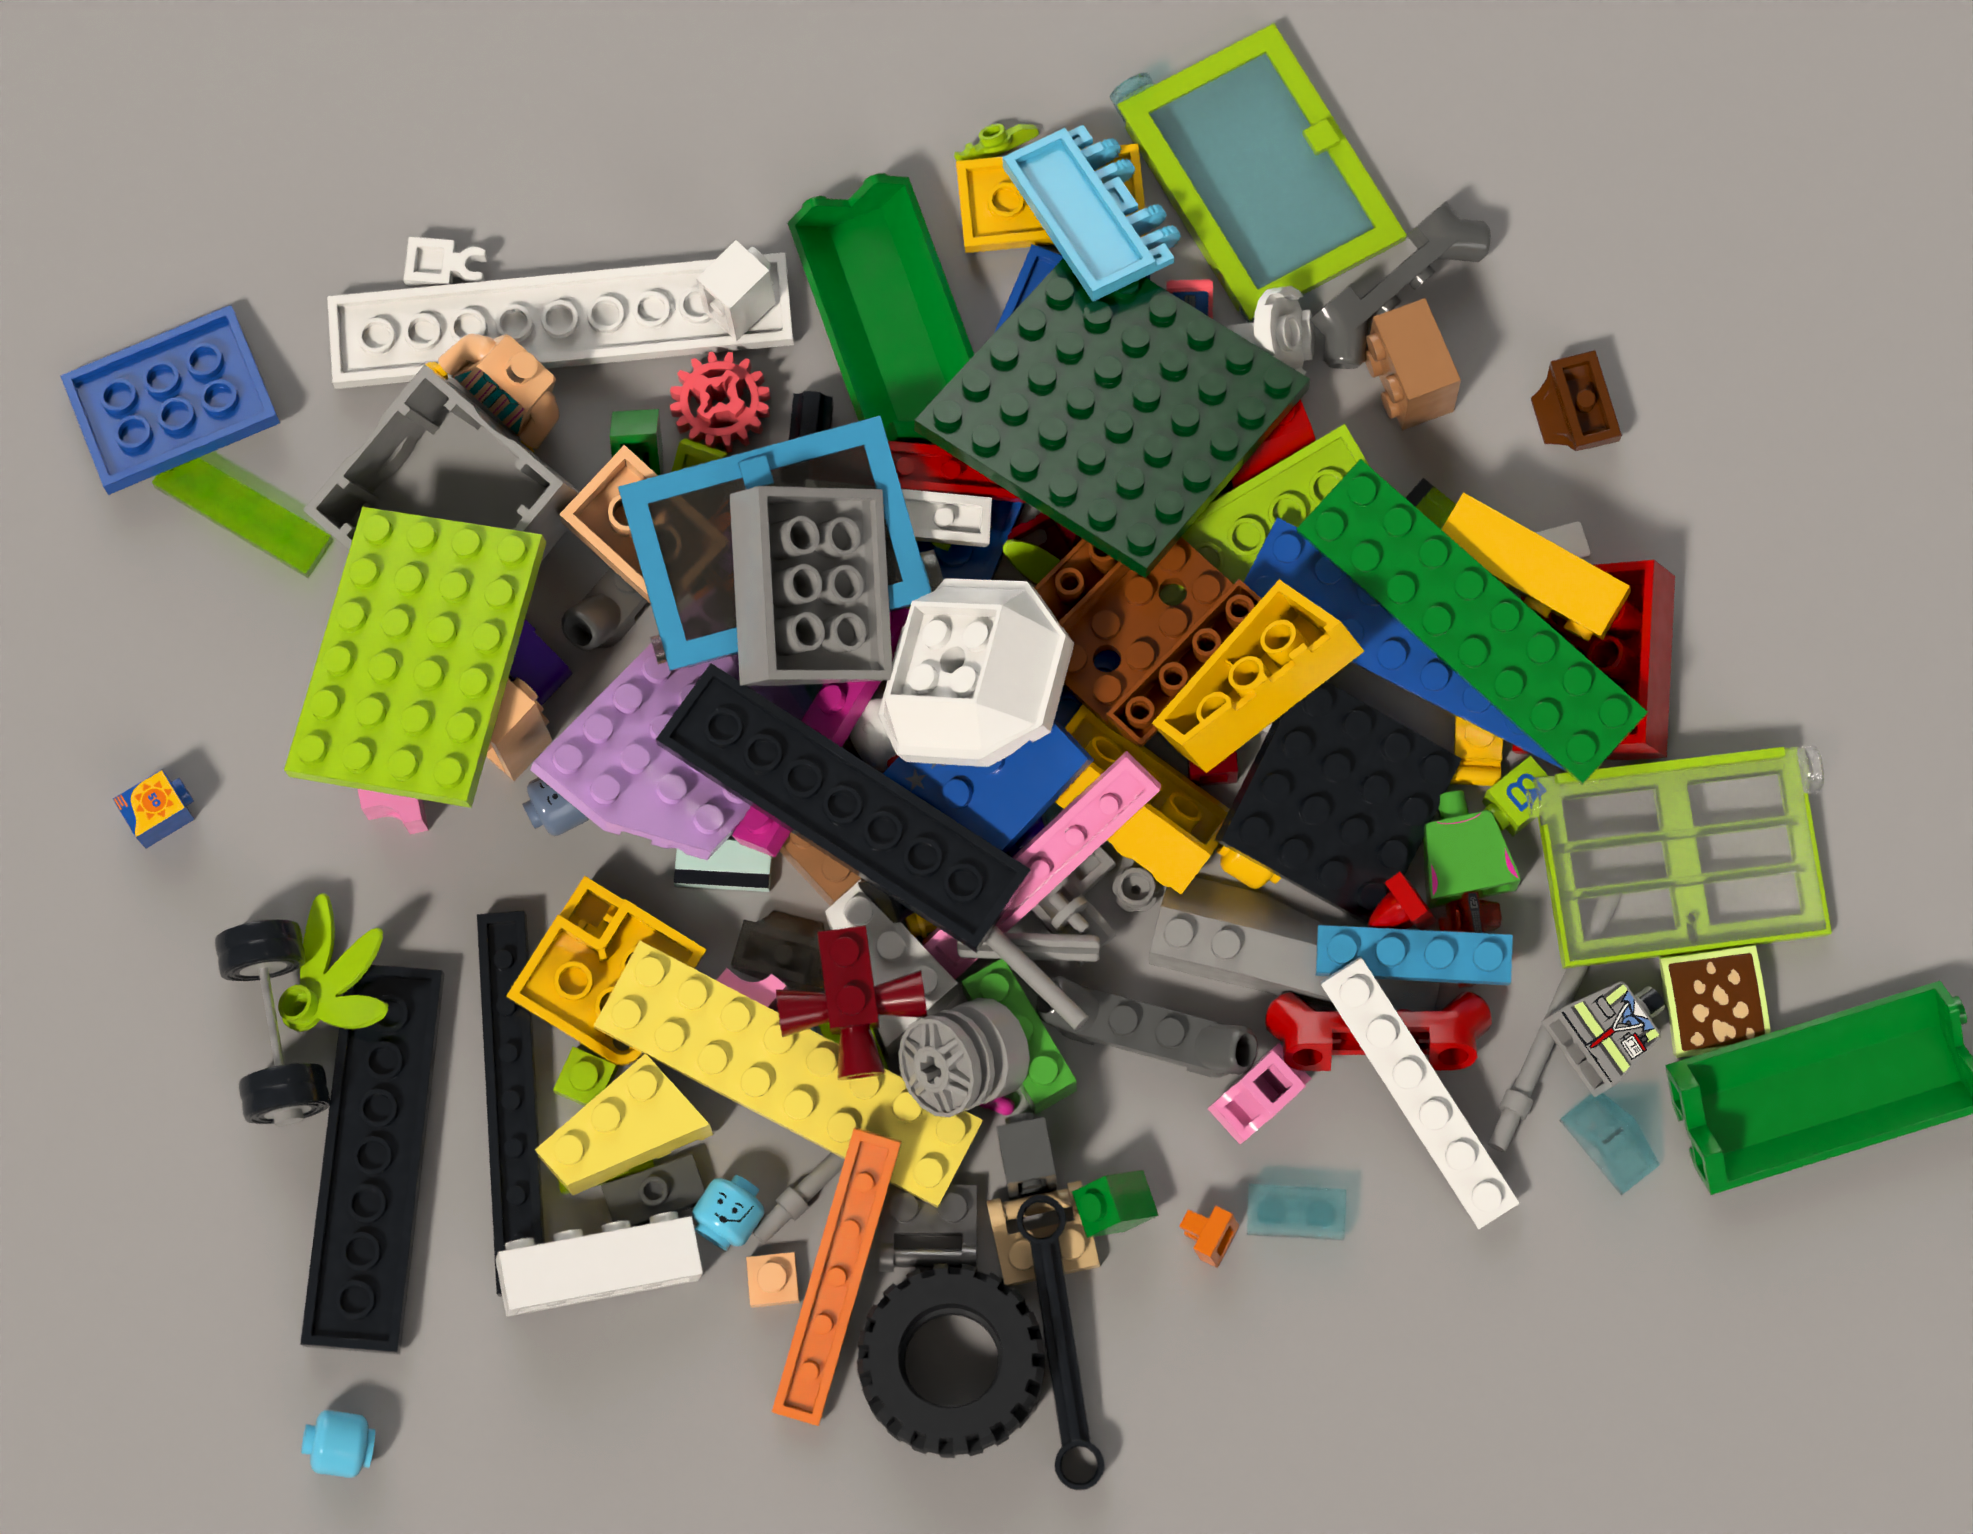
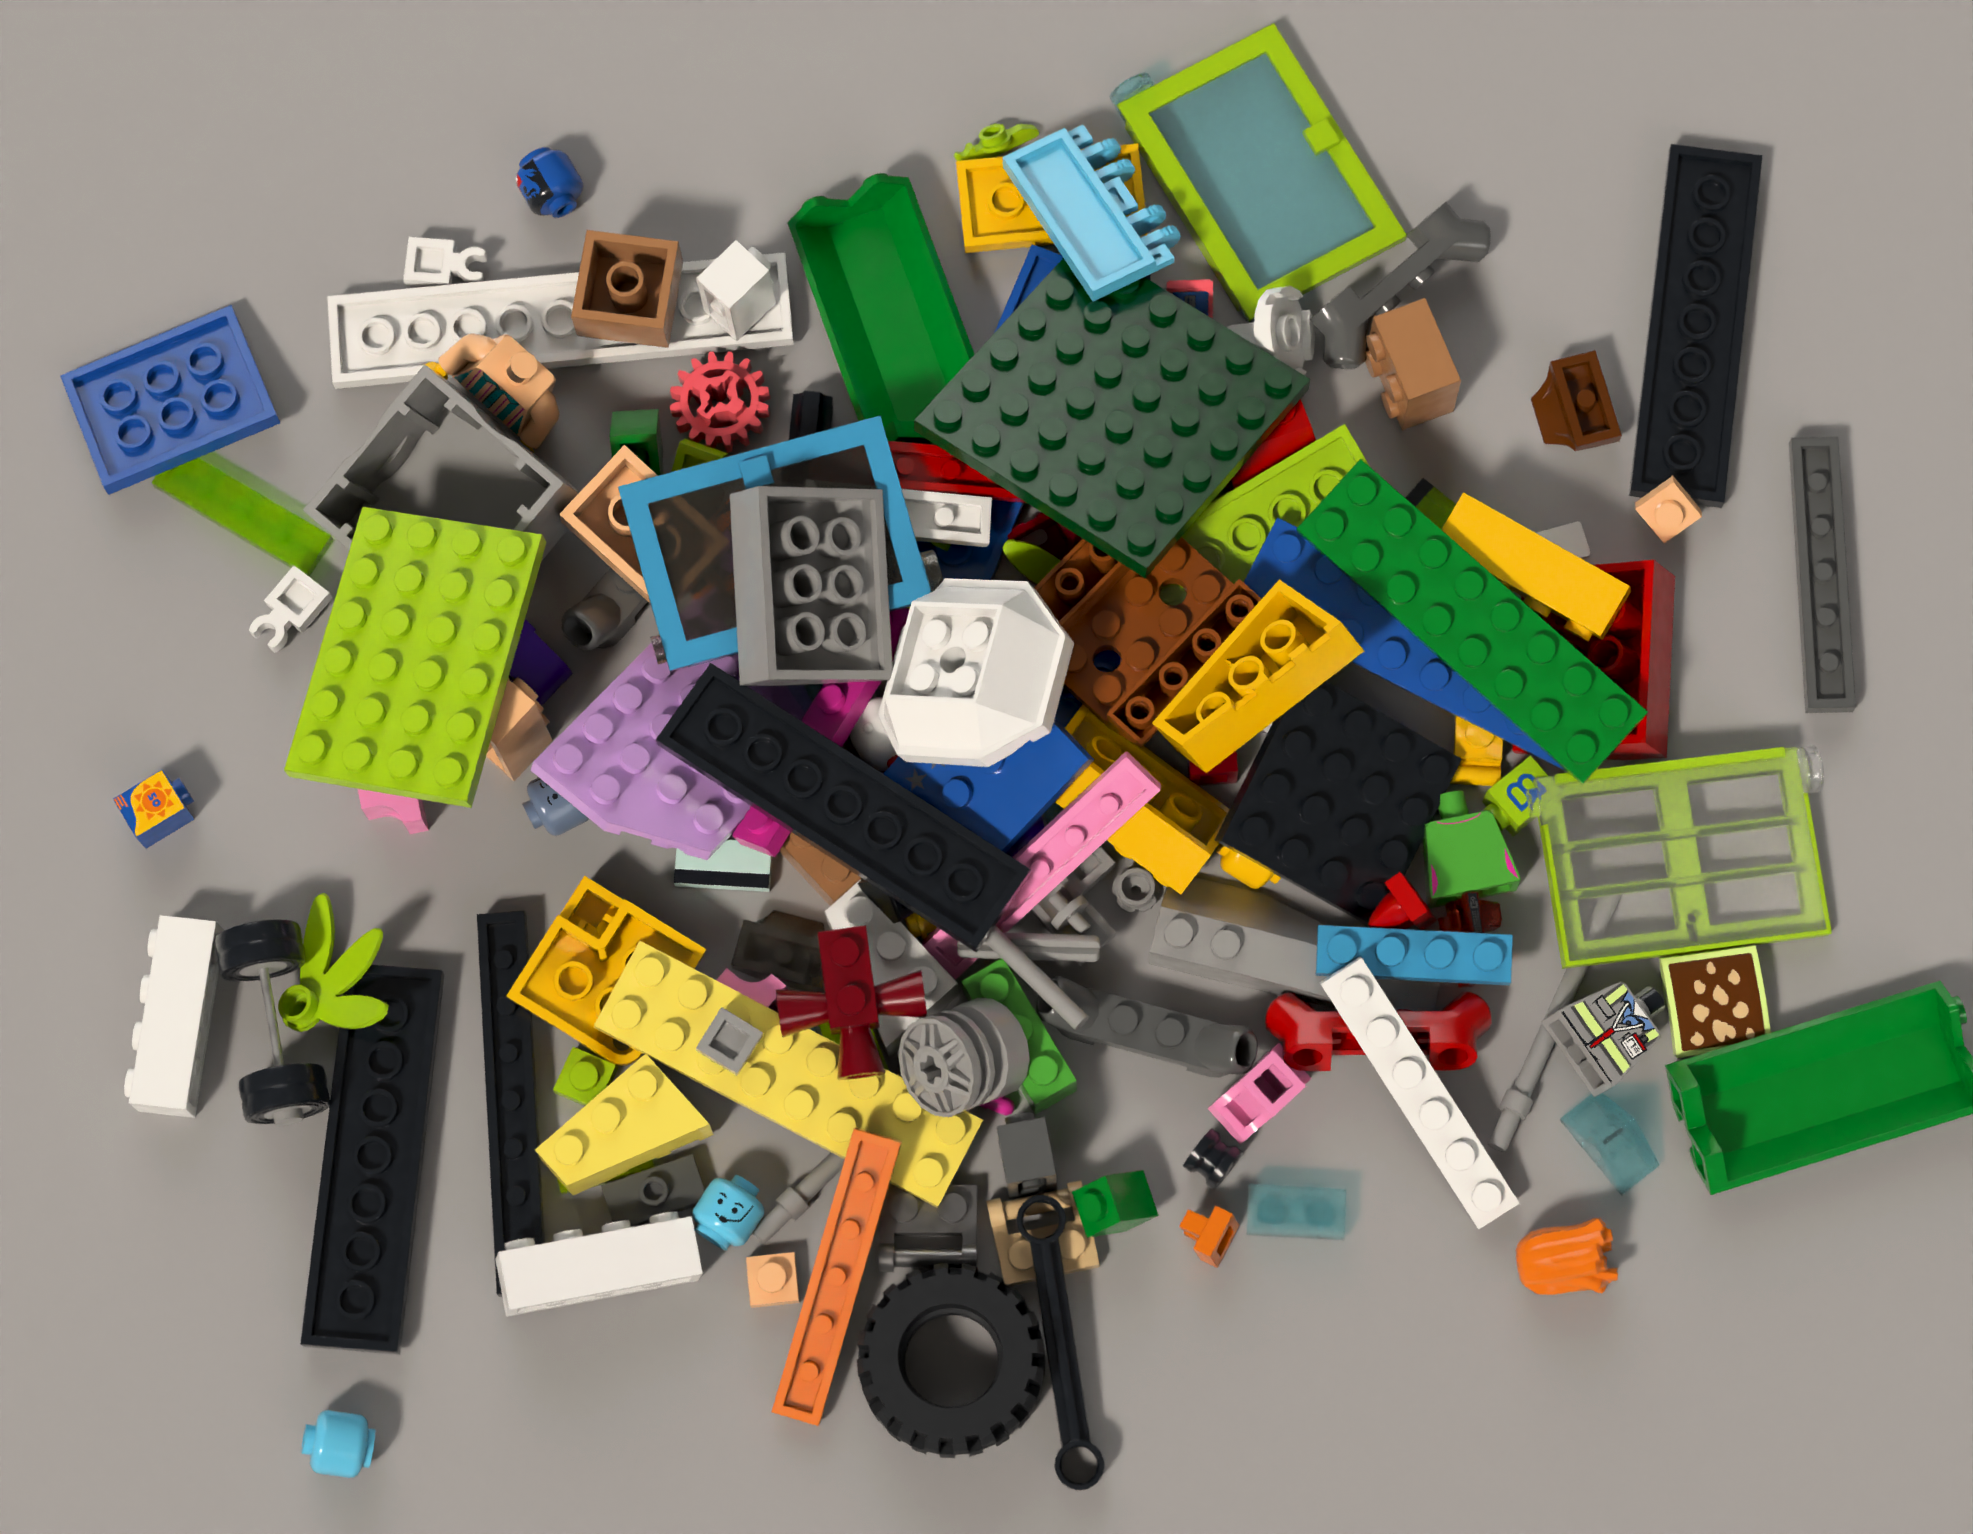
none -> white brick [124,915,224,1118]
none -> white plate [249,566,332,653]
none -> blue head [515,147,583,218]
none -> medium nougat brick [571,230,683,348]
none -> light grey plate [696,1007,763,1076]
none -> black wheel [1183,1128,1243,1190]
none -> orange piece [1515,1217,1618,1295]
none -> black plate [1629,144,1763,508]
none -> light nougat plate [1635,476,1702,543]
none -> dark grey plate [1789,437,1856,713]

